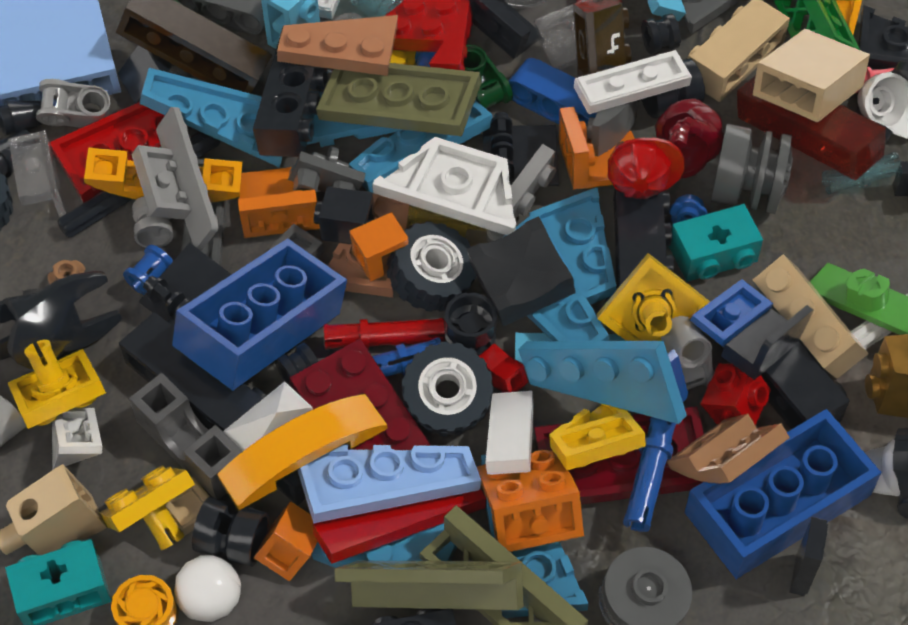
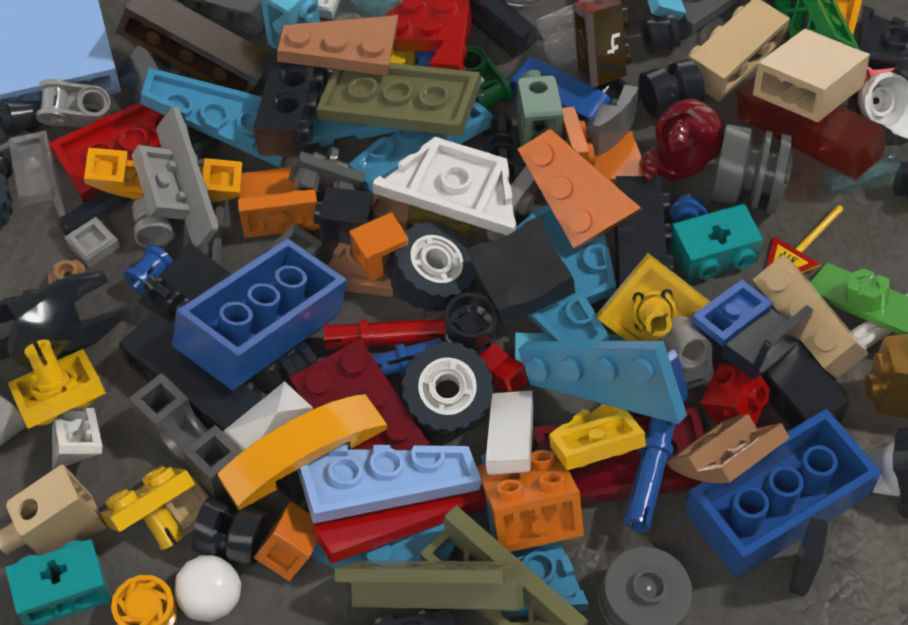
white tile [574,50,692,114] -> none
red piece [607,137,685,200] -> none
none -> light grey tile [64,217,120,268]
none -> sand green torso [516,70,563,164]
none -> orange wing [518,129,643,250]
none -> piece [766,205,843,273]

